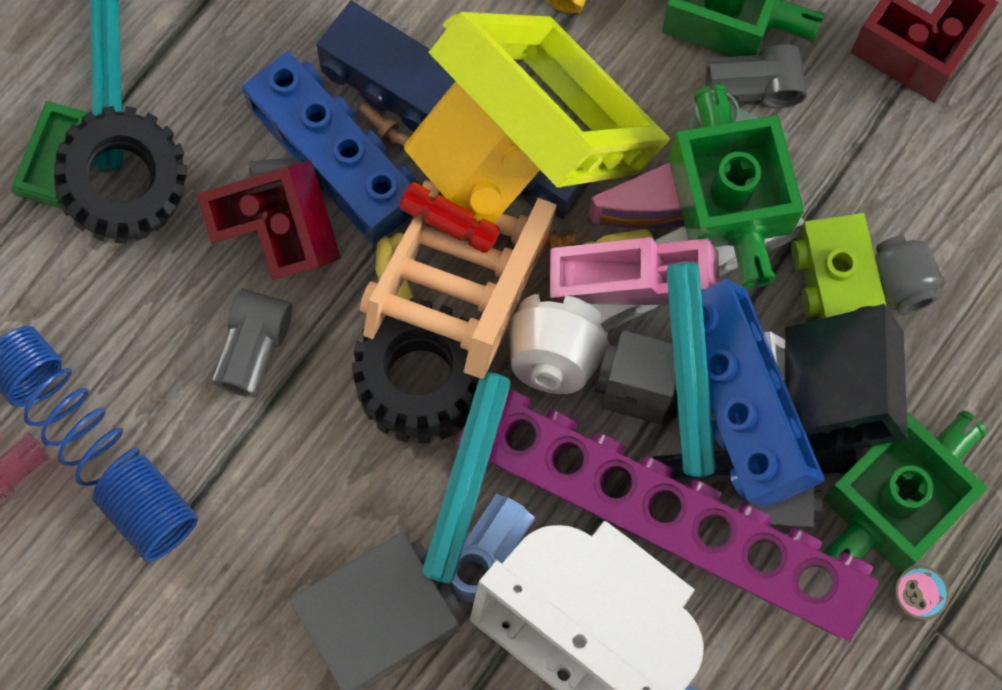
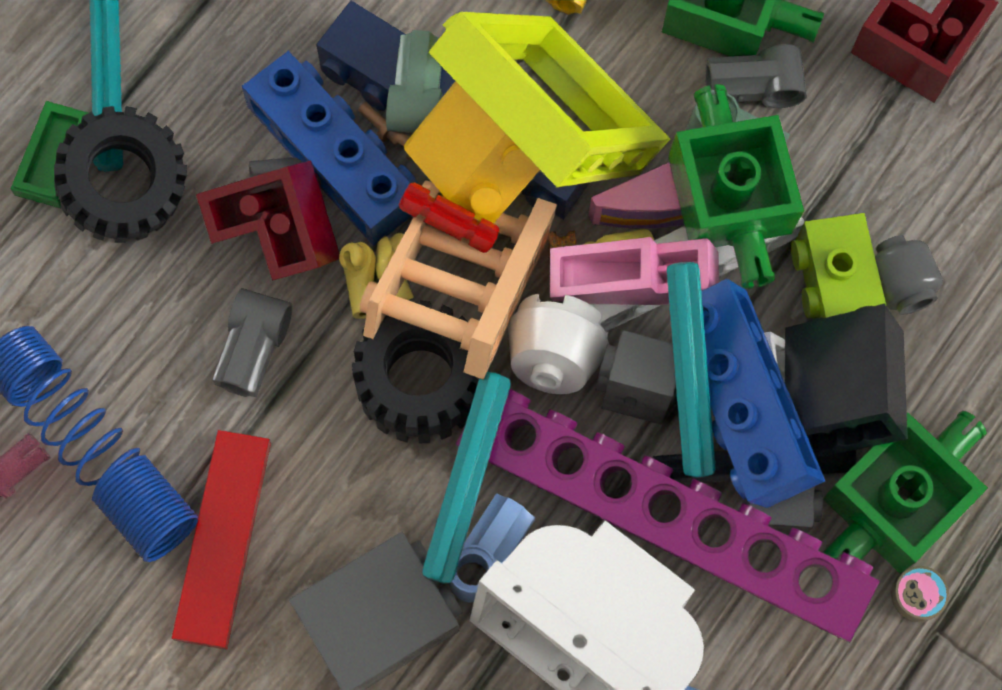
none -> red tile [172,430,271,650]
none -> light yellow arm [339,242,376,319]
none -> sand green piece [386,30,442,133]

